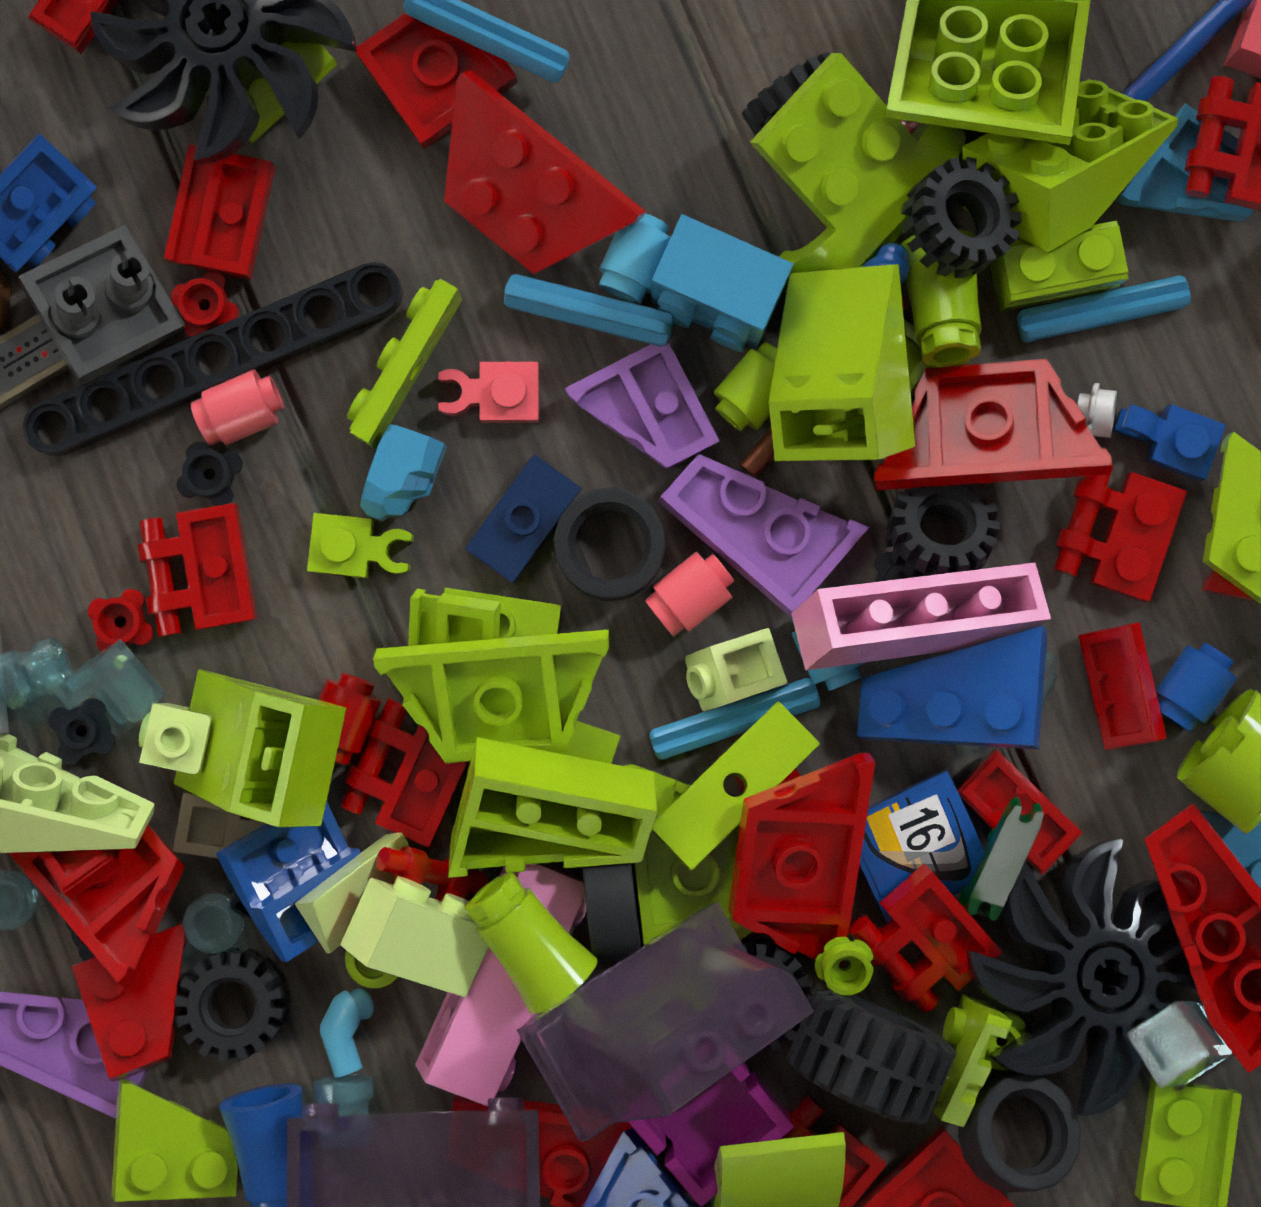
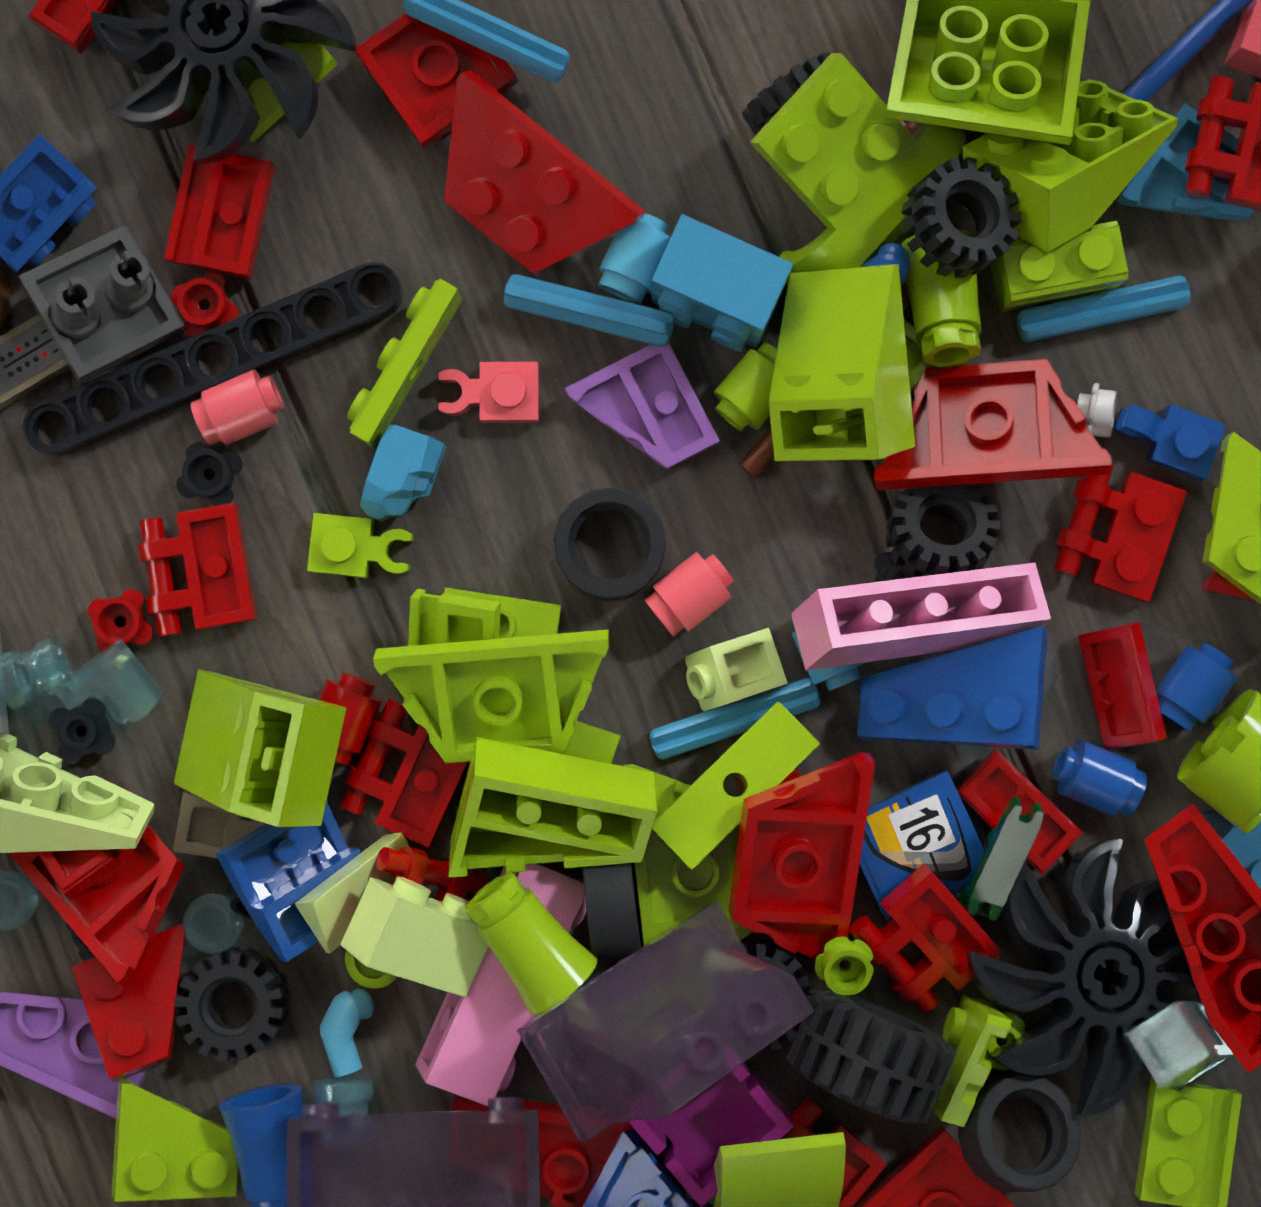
yellowish green bracket [139,703,213,774] -> none
dark blue plate [465,454,582,584] -> none
medium lavender wing [658,454,869,617] -> none
none -> blue brick [1052,740,1147,816]

